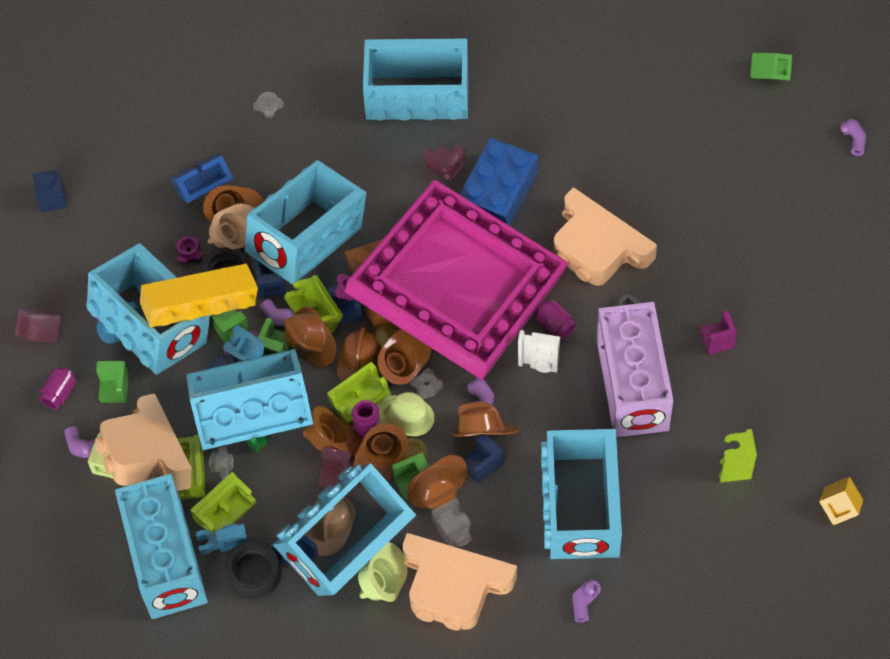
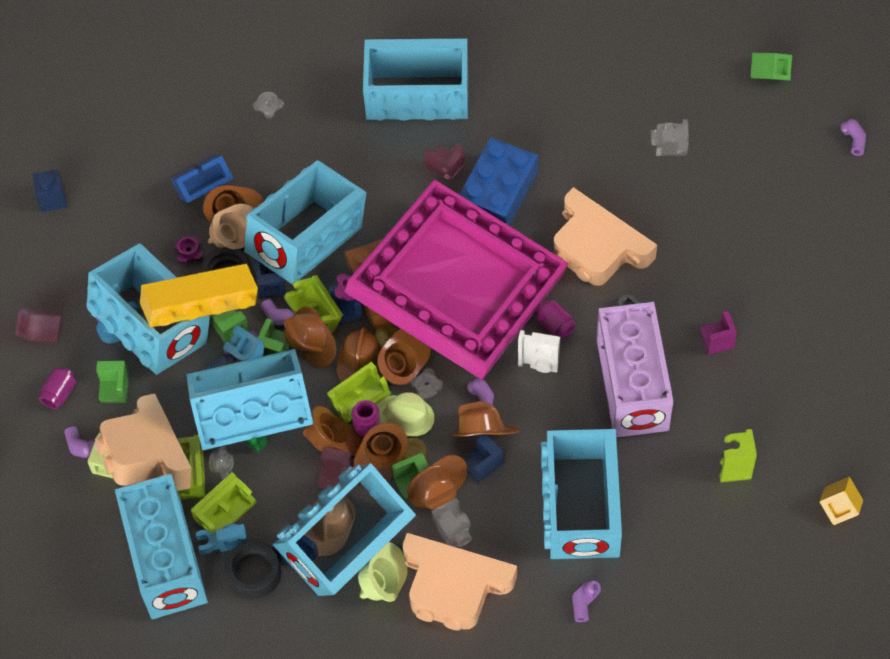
none -> clear brick [651,119,689,156]

